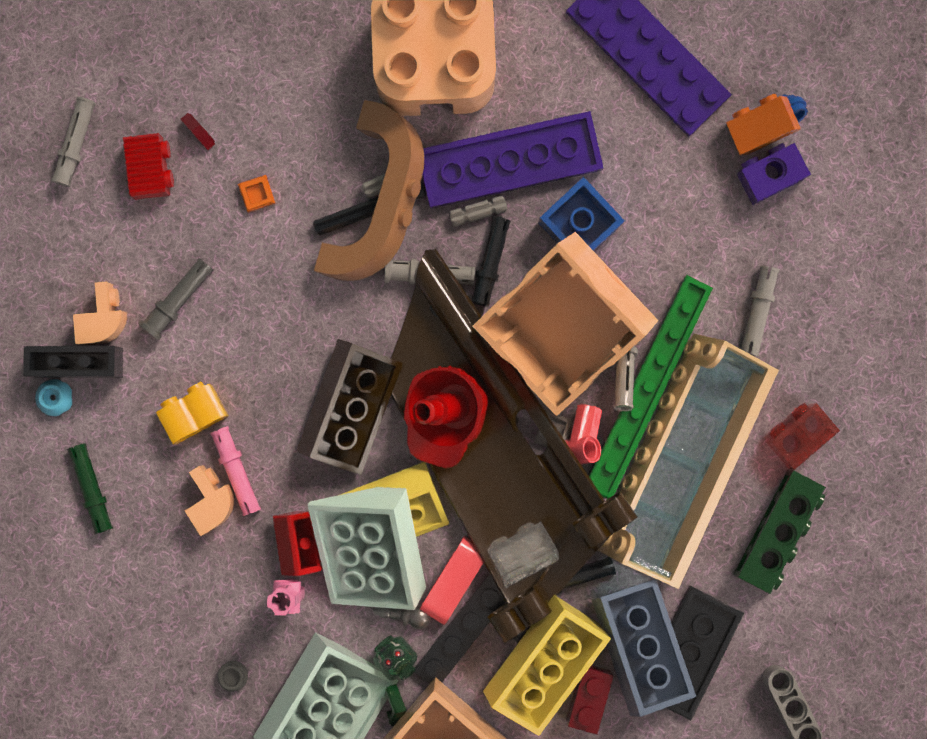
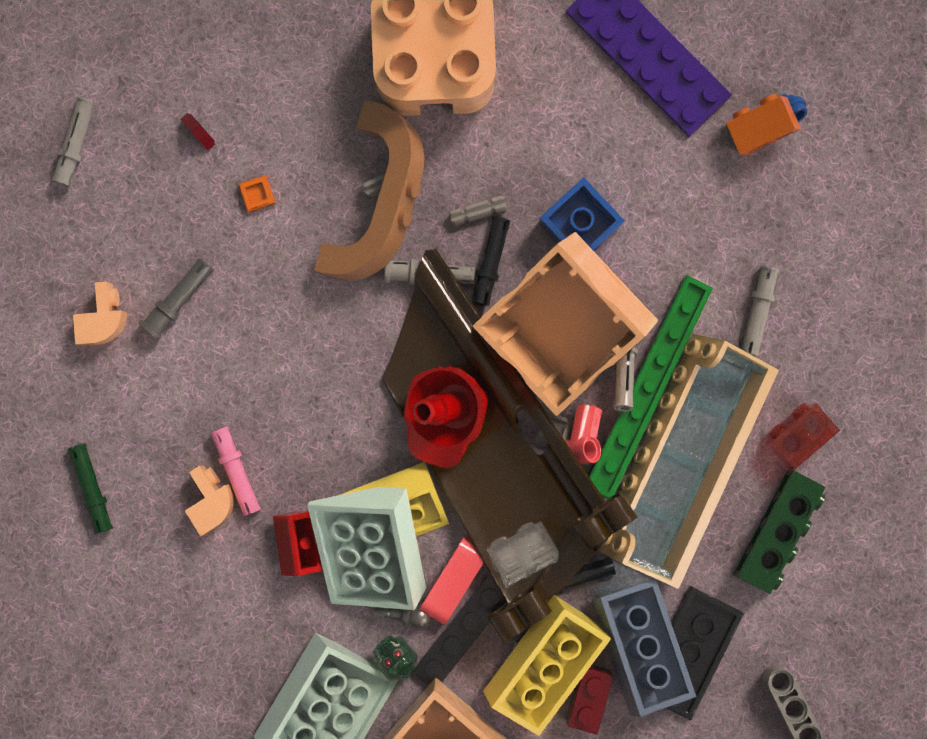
black brick [23,346,123,378] -> none
medium azure plate [35,379,72,416] -> none
red brick [123,133,174,200] -> none
yellow brick [156,382,229,445] -> none
dark grey plate [218,661,248,692] -> none
bright pink piece [267,579,305,616] -> none
dark brown slope [296,339,403,475] -> none
black axle [313,182,426,236] -> none
dark green tile [385,684,407,726] -> none
dark purple plate [422,111,604,209] -> none
dark purple brick [737,143,811,205] -> none

